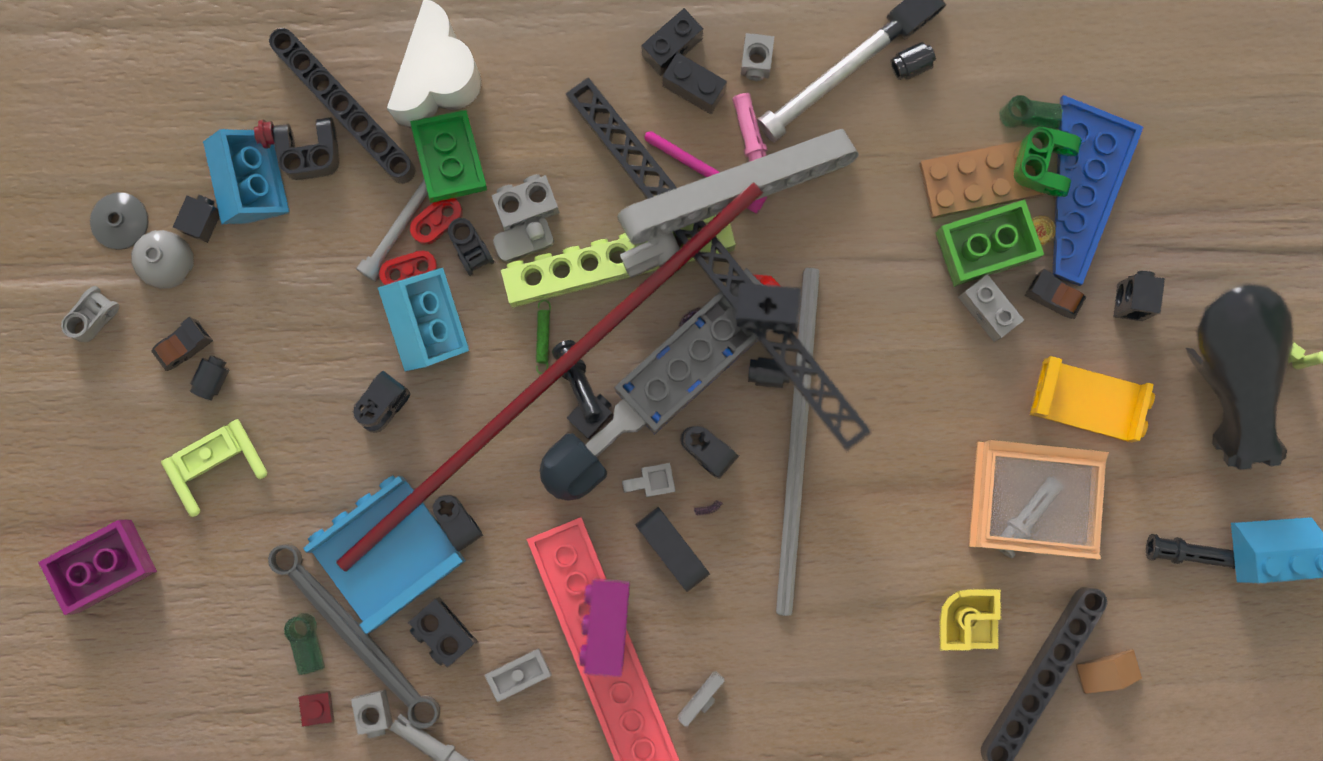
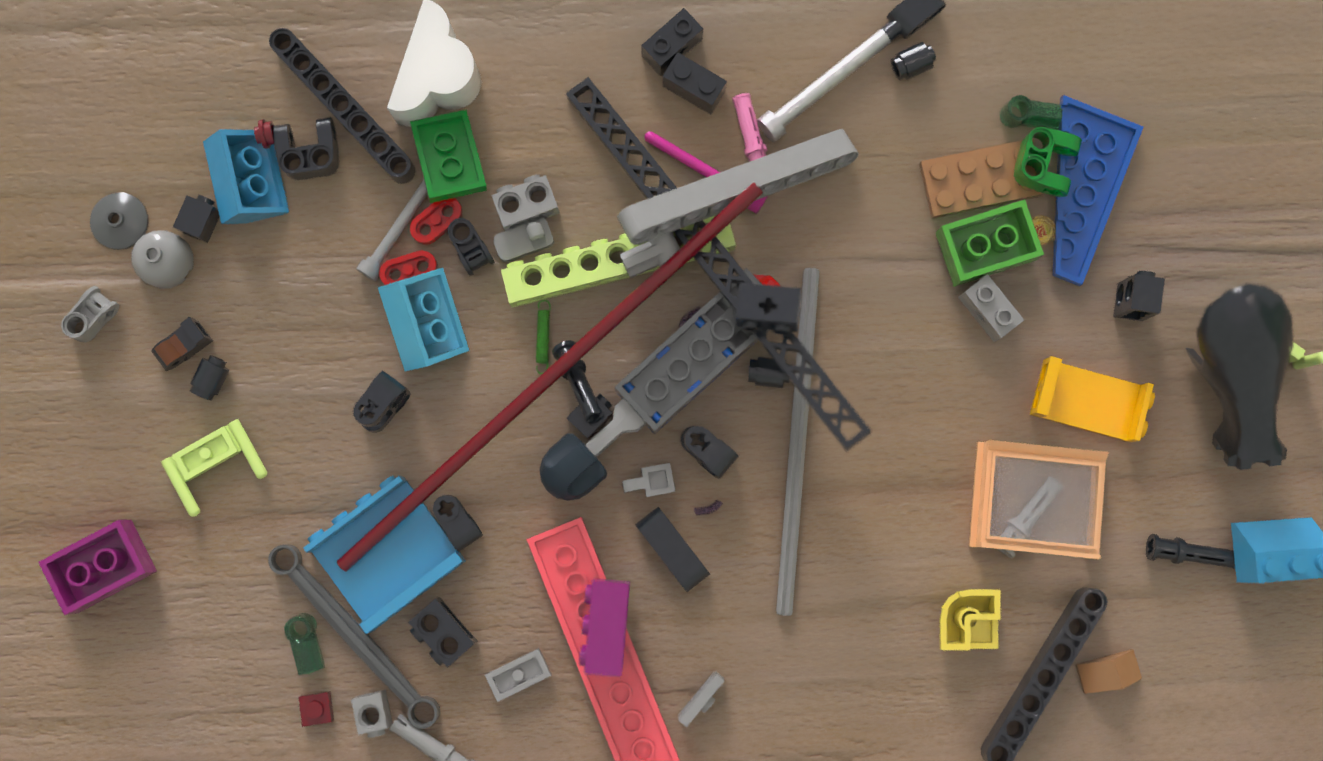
light grey brick [740,33,774,81] -> none
black leg [1024,269,1087,319] -> none

